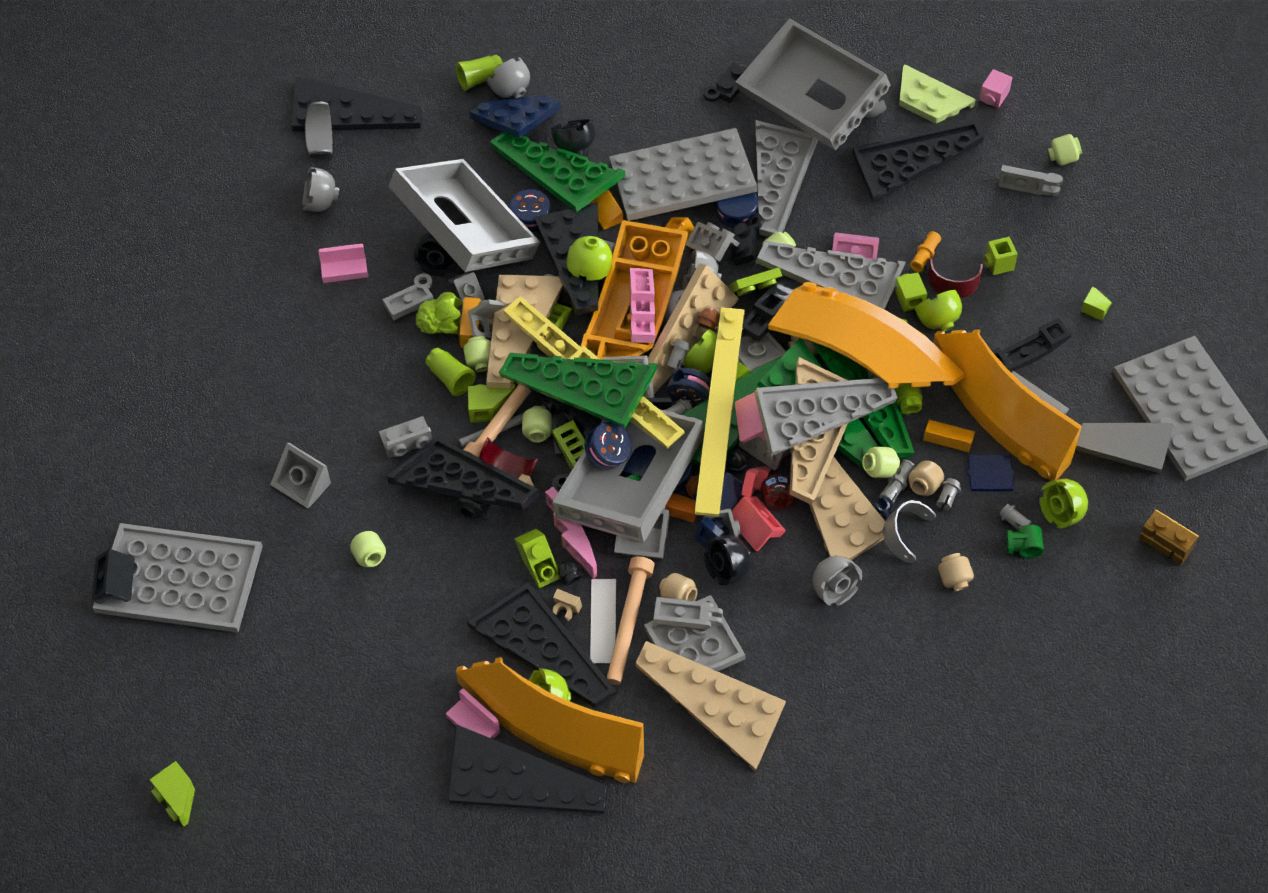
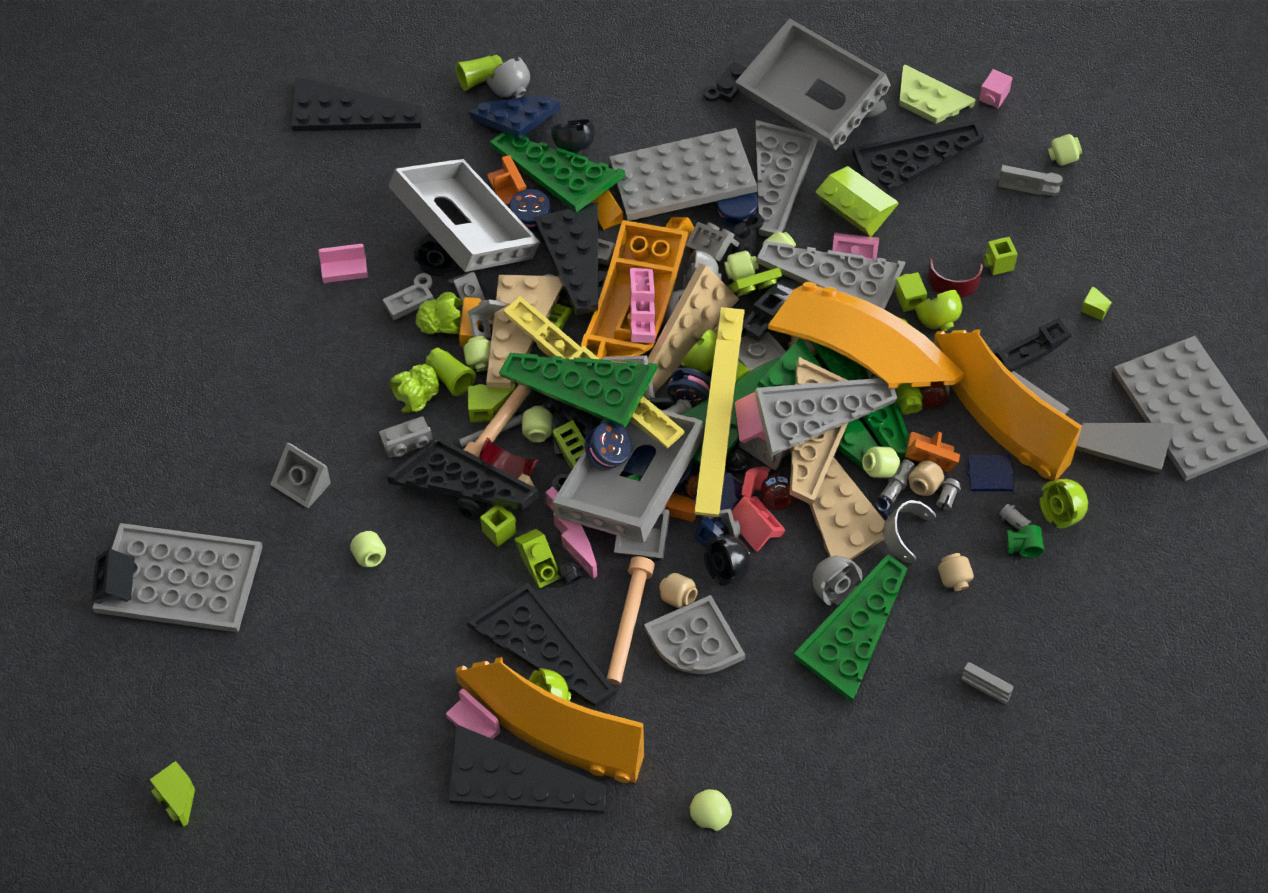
light grey cylinder [302,167,339,212] -> none
light grey piece [305,102,332,155] -> none
tan tile [553,589,582,621] -> none
lime cylinder [566,236,612,281] -> none
white sticker [590,579,616,663] -> none
tan wing [636,641,786,772] -> none
light grey hinge [653,597,723,629] -> none
light grey pin [666,339,690,369] -> none
dark orange plate [697,307,720,331] -> none
light orange pin [910,231,941,272] -> none
light orange slope [923,420,975,452] -> none
pearl gold brick [1139,509,1199,565] -> none
none -> lime hair [389,363,439,413]
none -> lime brick [480,505,516,547]
none -> orange panel [487,155,526,207]
none -> yellowish green hair [690,789,732,831]
none -> yellowish green head [724,251,759,282]
none -> green wing [794,554,907,703]
none -> lime slope [816,166,899,237]
none -> orange panel [905,432,960,473]
none -> clear red head [920,381,950,408]
none -> light grey tile [961,662,1013,704]

